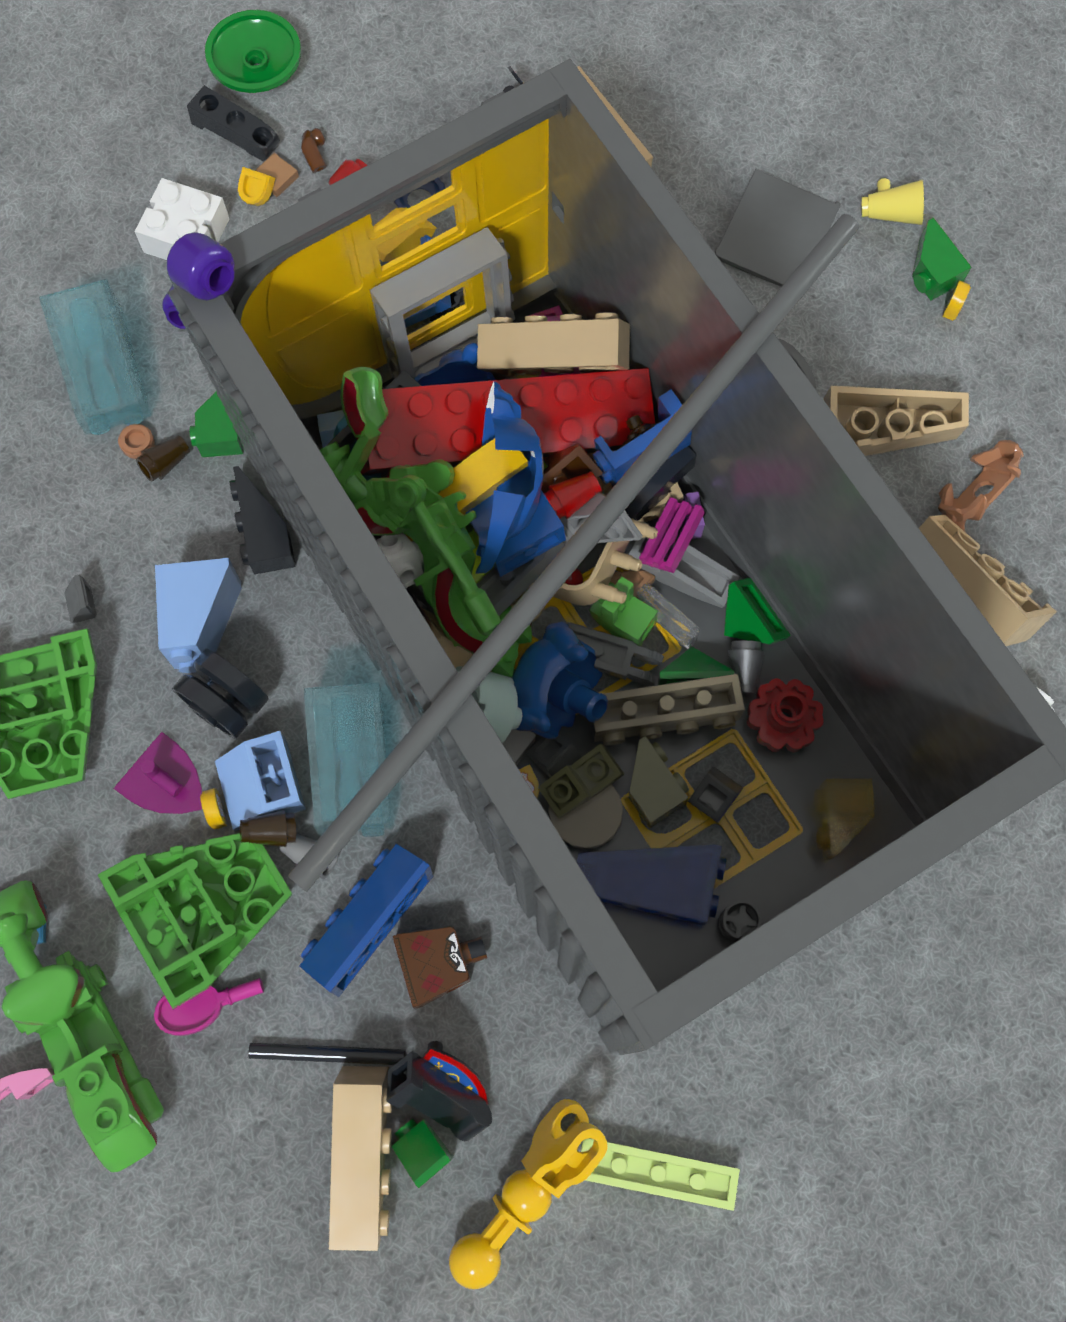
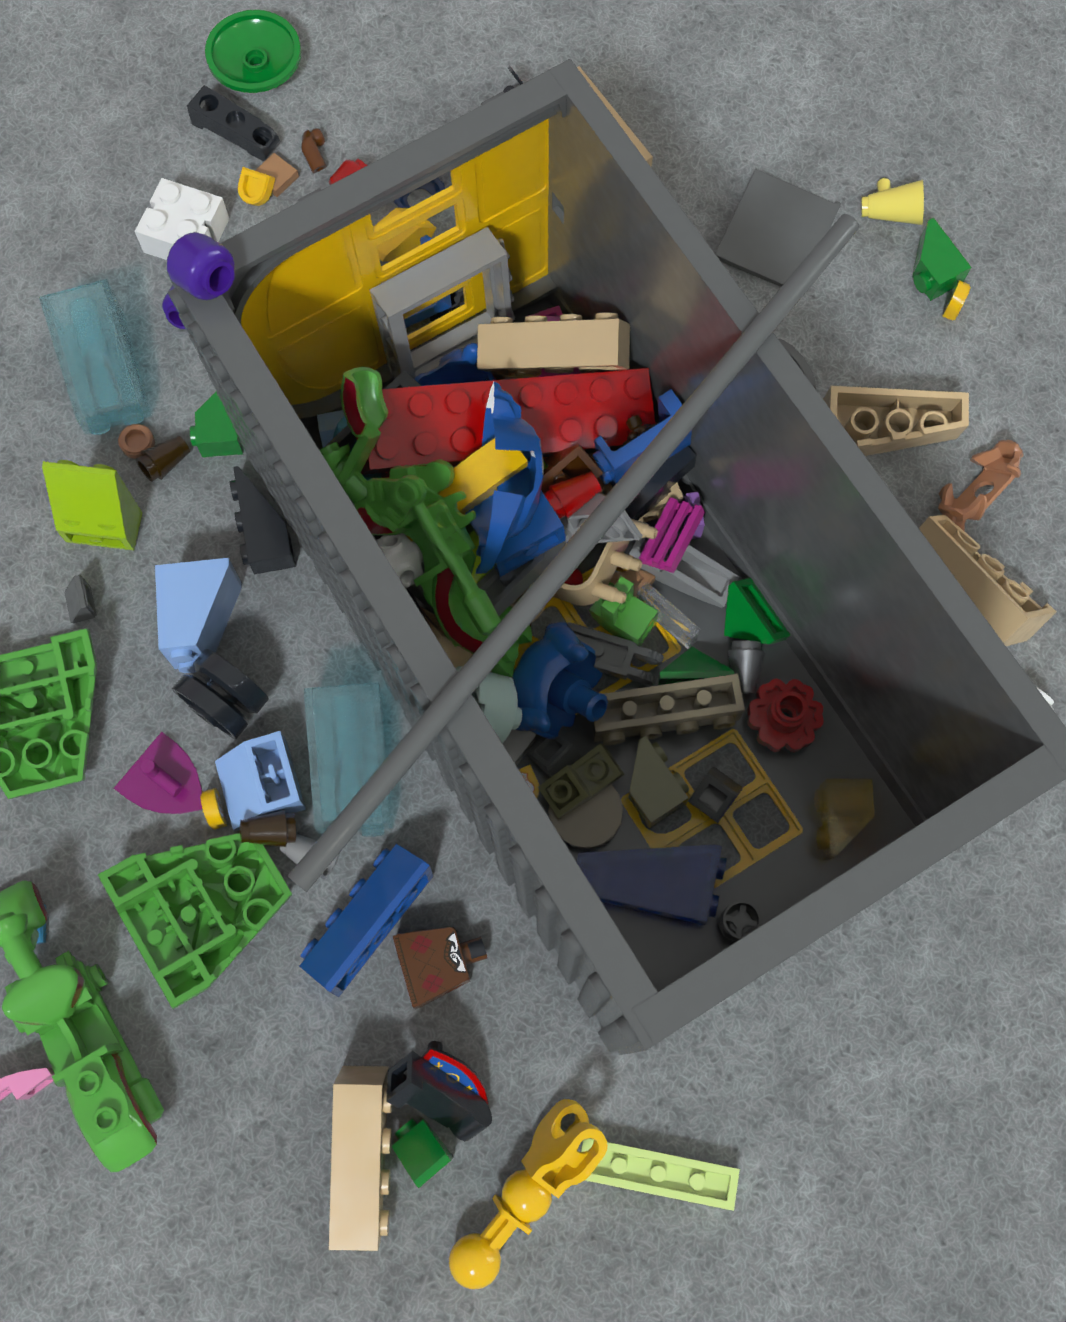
dark pink piece [154,978,264,1036] -> none
black bar [248,1043,405,1065] -> none
none -> lime slope [42,460,143,550]

